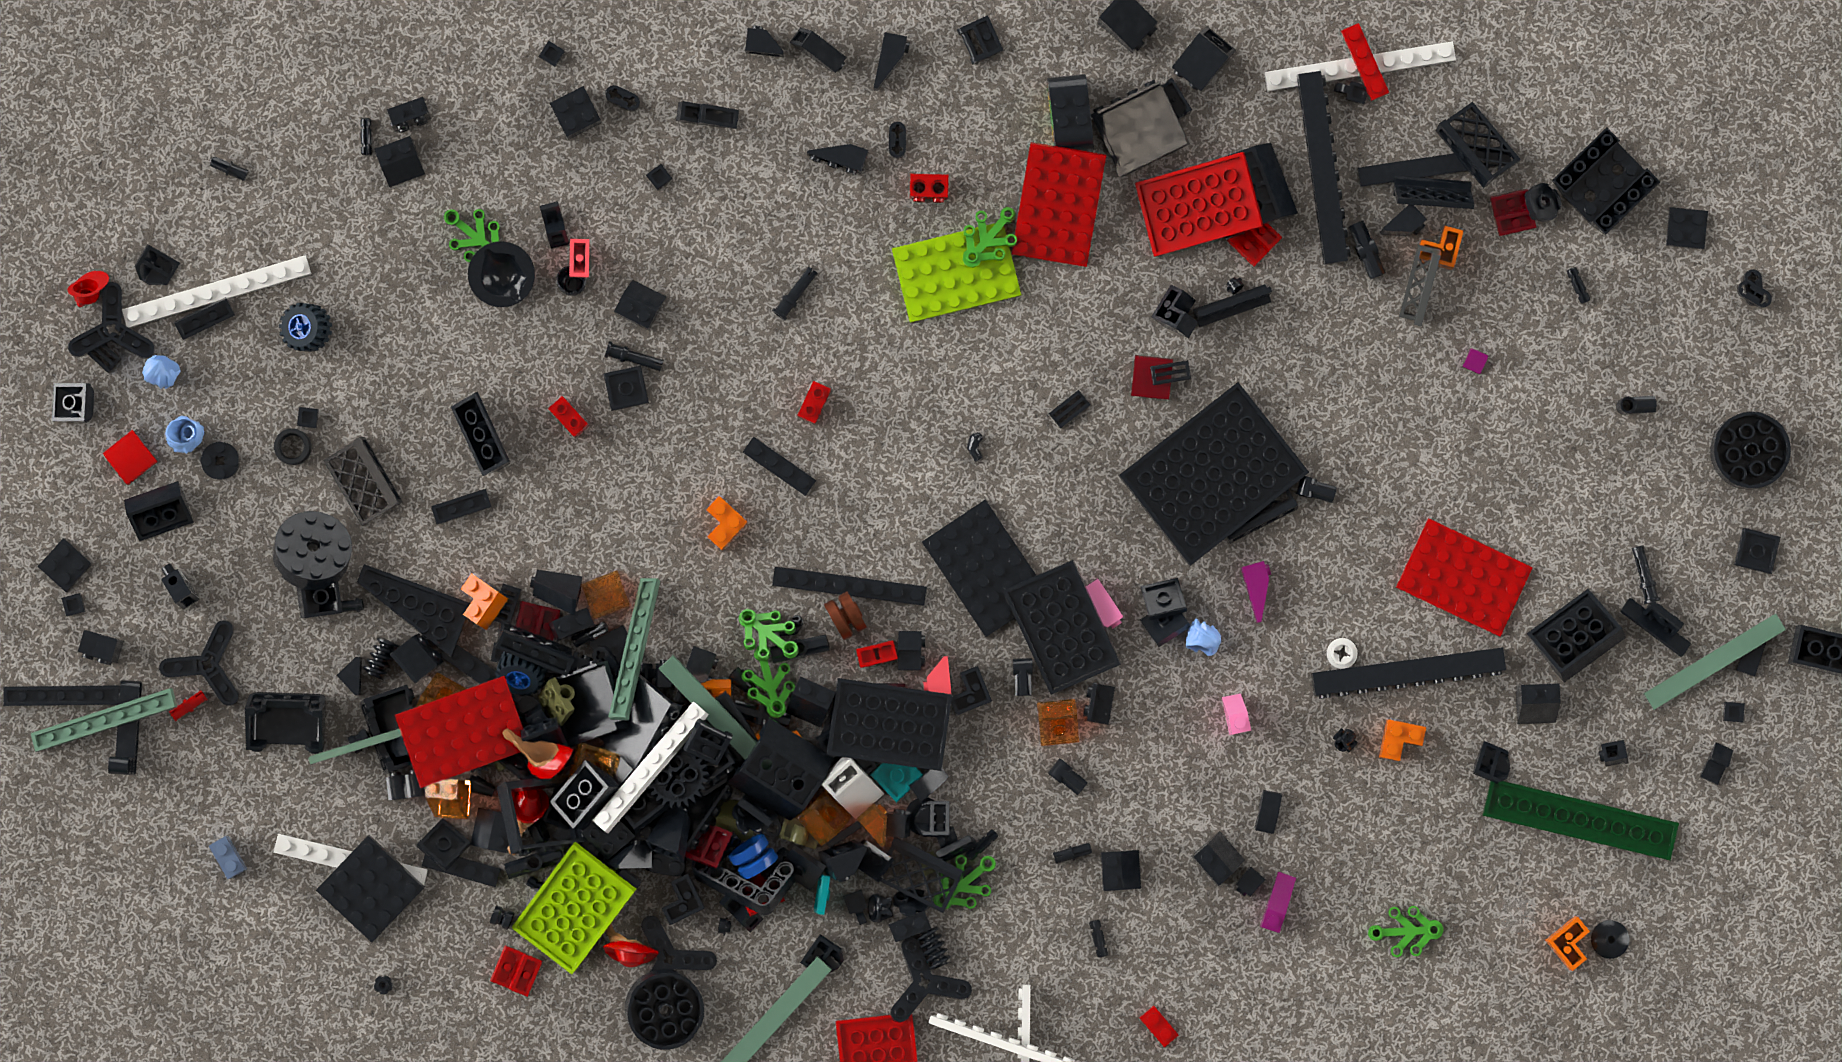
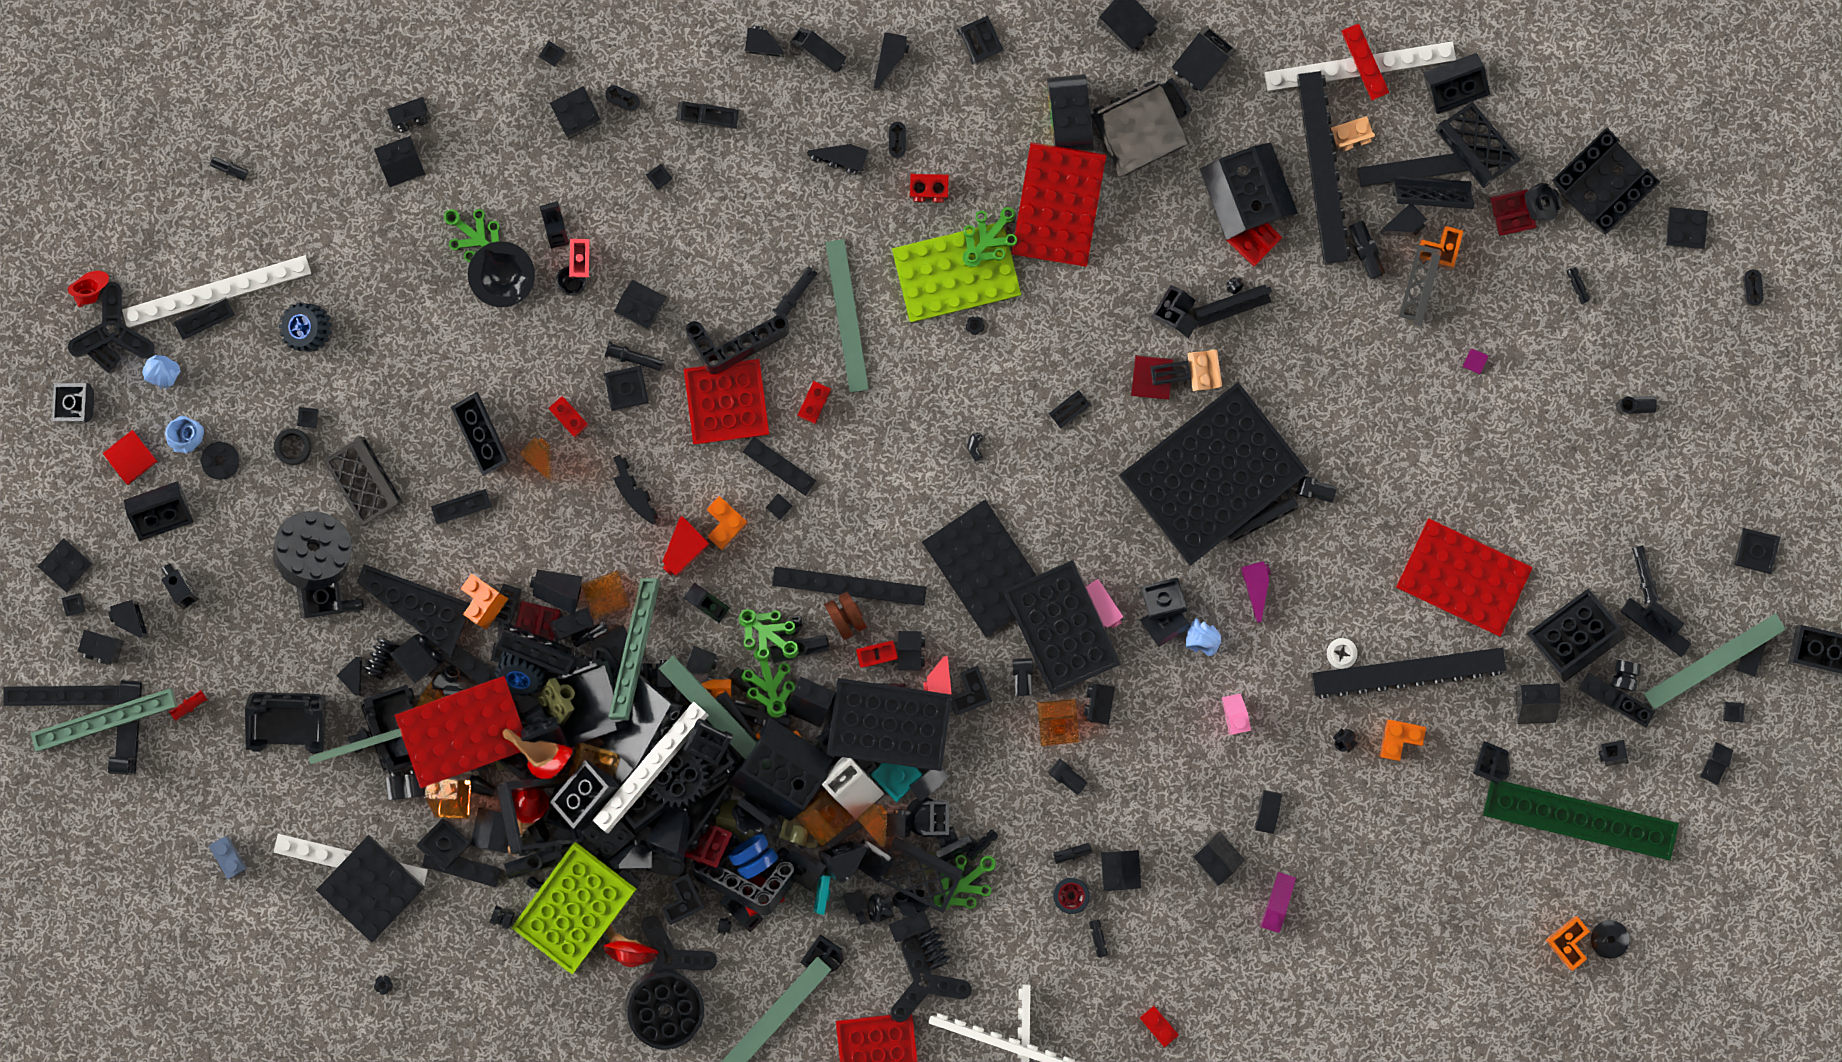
black slope [134,244,180,285] -> none
black piece [159,620,239,706] -> none
black axle [360,118,372,156] -> none
red slope [490,945,543,997] -> none
red plate [1135,152,1263,257] -> none
black brick [1235,867,1266,897] -> none
black plate [1334,81,1368,105] -> none
bright green plant [1368,906,1443,957] -> none
black brick [1710,412,1791,490] -> none
black beam [1737,280,1772,308] -> none
none -> black slope [108,600,149,639]
none -> black plate [432,666,470,697]
none -> clear orange slope [520,437,554,482]
none -> black slope [613,455,658,525]
none -> red slope [662,516,710,577]
none -> red plate [683,359,770,445]
none -> black slope [684,582,730,623]
none -> black beam [686,315,789,374]
none -> black plate [766,493,793,520]
none -> sand green tile [825,239,869,393]
none -> black plate [966,316,984,335]
none -> wheel [1053,878,1090,914]
none -> light nougat bracket [1187,350,1222,391]
none -> light nougat bracket [1330,116,1375,152]
none -> black slope [1423,53,1490,114]
none -> black slope [1578,673,1656,728]
none -> black wheel [1611,660,1641,691]

